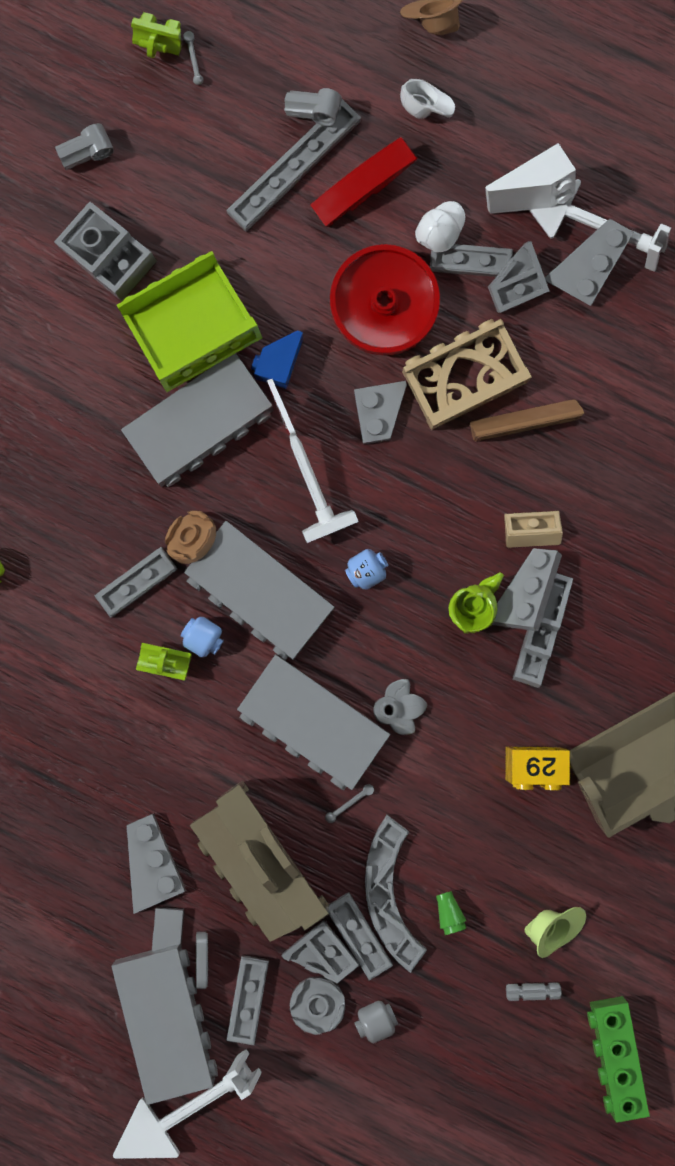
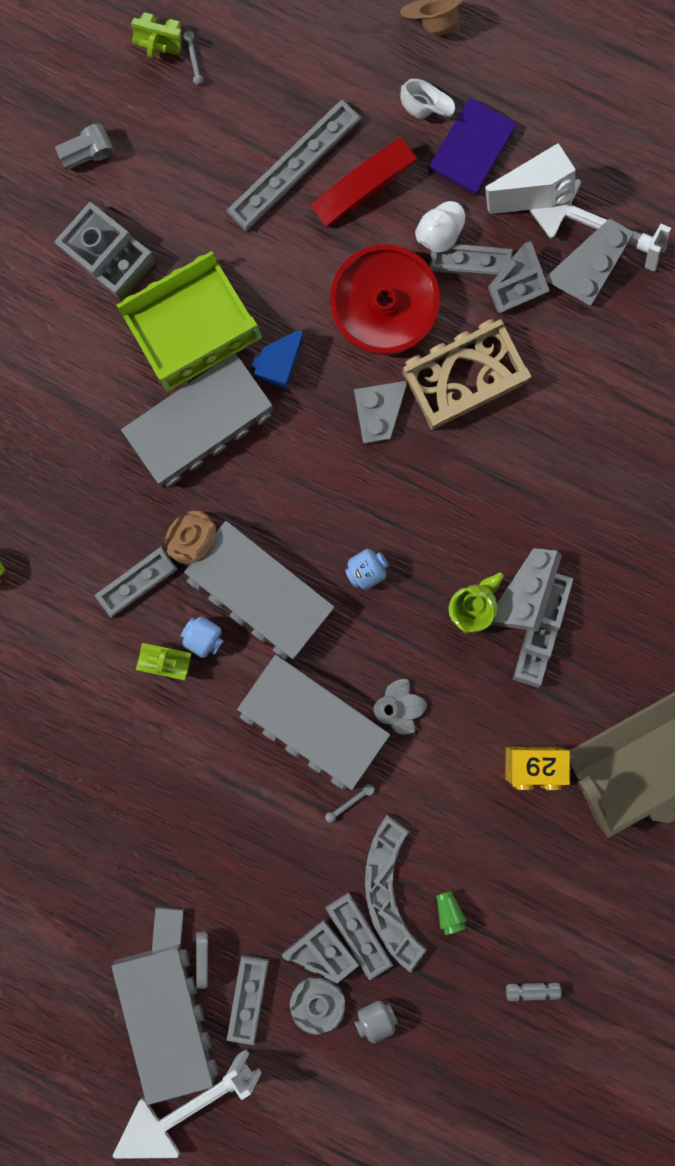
light grey wing [127,813,186,914] -> none
dark tan piece [190,781,329,942] -> none
white piece [267,379,358,543] -> none
light grey piece [284,88,342,126] -> none
medium nougat slope [470,400,584,442] -> none
tan slope [504,511,563,548] -> none
yellowish green piece [525,907,586,958] -> none
bright green brick [587,996,650,1123] -> none
none -> dark purple tile [429,97,517,195]

